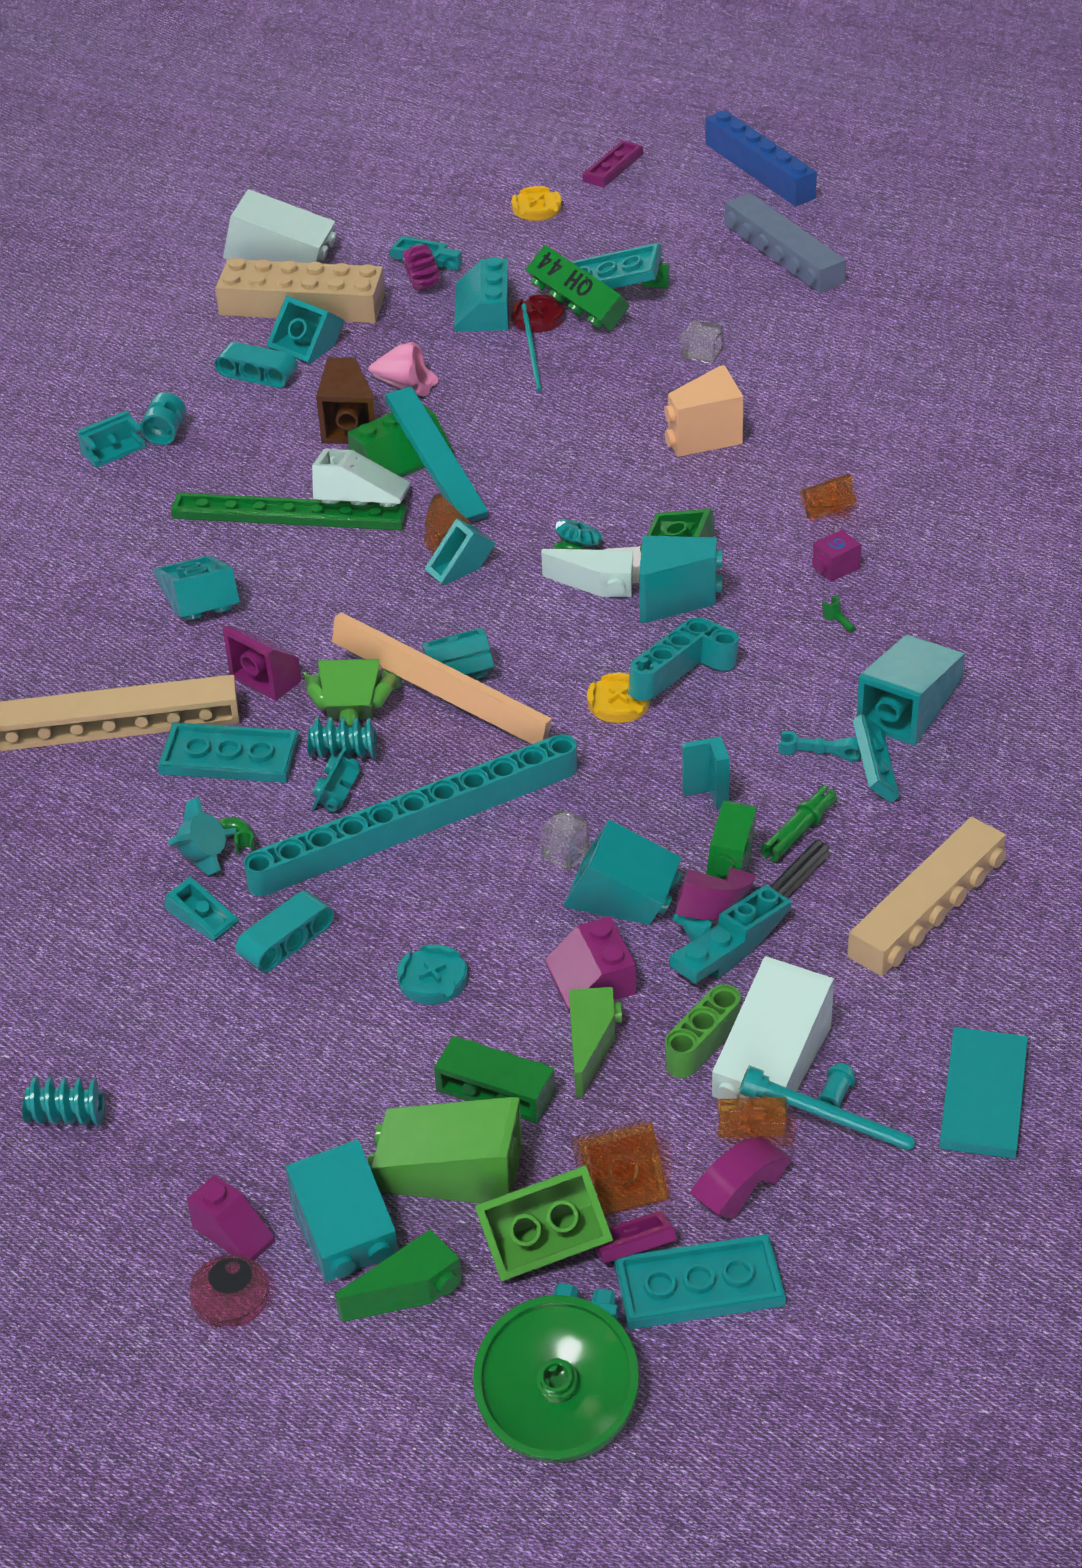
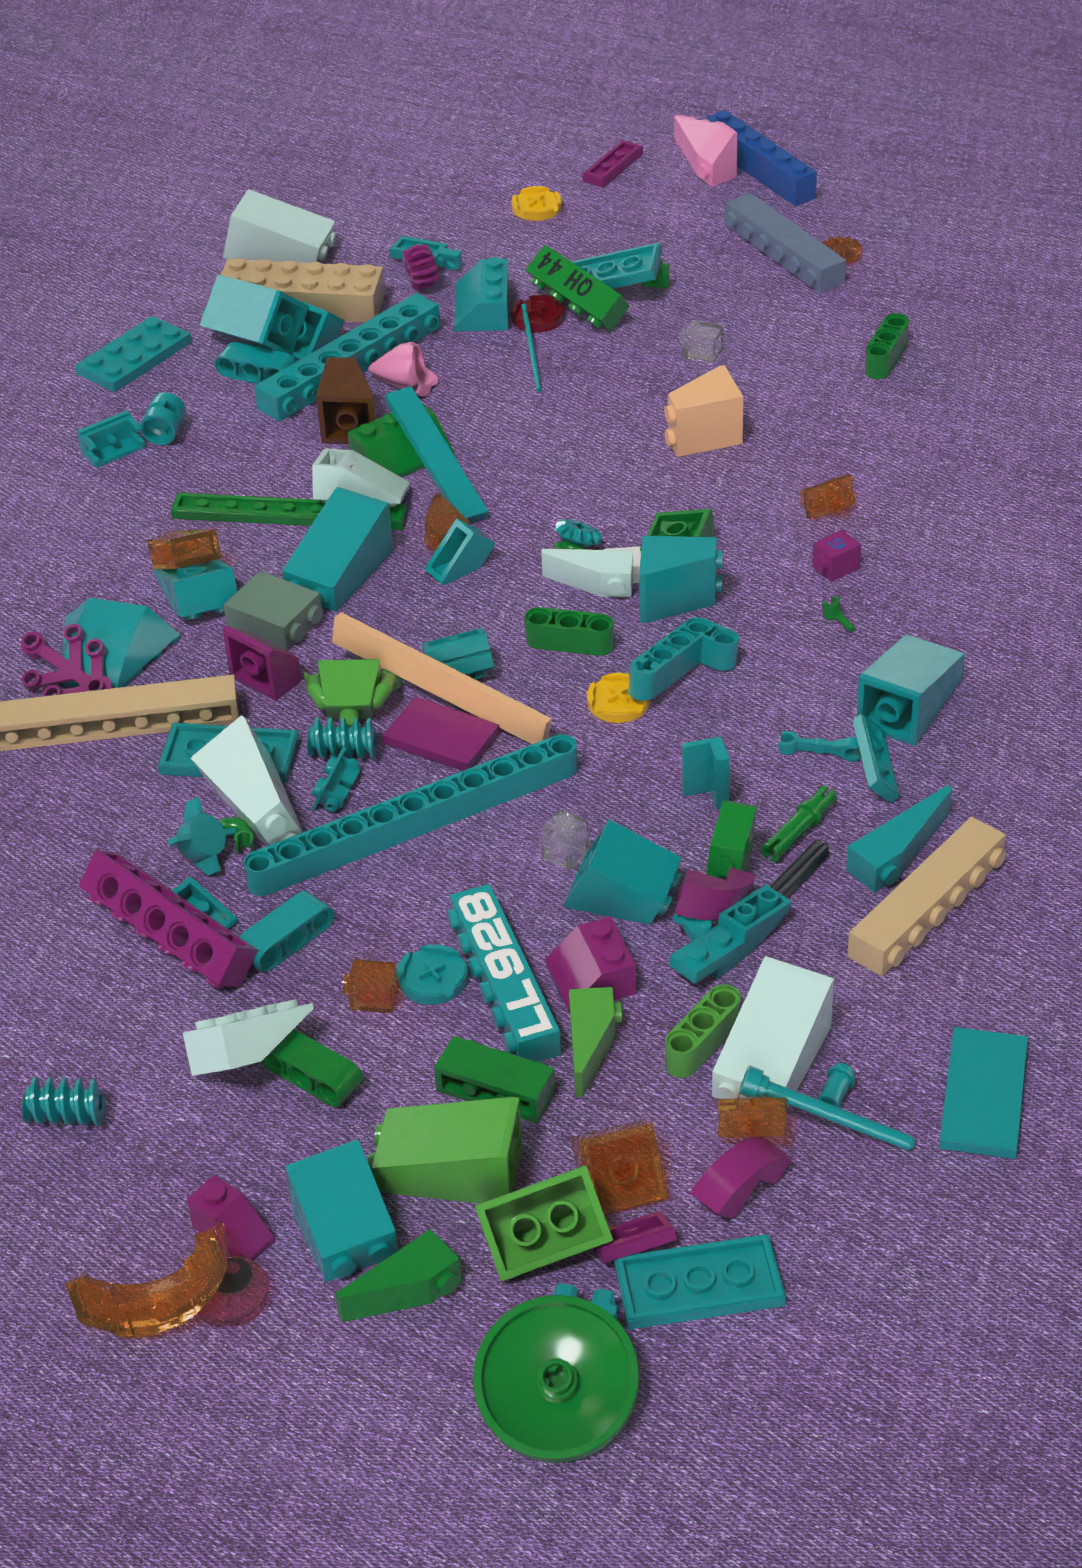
none -> magenta plant [21,624,113,696]
none -> teal wedge [59,598,181,691]
none -> clear orange windscreen [65,1221,229,1338]
none -> teal plate [75,316,192,393]
none -> magenta brick [78,850,258,989]
none -> clear orange slope [147,529,222,569]
none -> light aqua slope [183,999,314,1076]
none -> light aqua slope [191,715,303,846]
none -> slope [200,274,309,355]
none -> sand green brick [224,571,323,651]
none -> teal brick [254,293,440,422]
none -> green beam [261,1029,364,1107]
none -> teal slope [282,487,393,612]
none -> clear orange brick [343,959,399,1013]
none -> magenta tile [383,696,500,771]
none -> teal brick [446,884,561,1062]
none -> green beam [524,607,614,656]
none -> bright pink wedge [674,115,737,187]
none -> clear orange gear [822,235,862,264]
none -> teal slope [846,785,952,893]
none -> green beam [865,313,909,380]

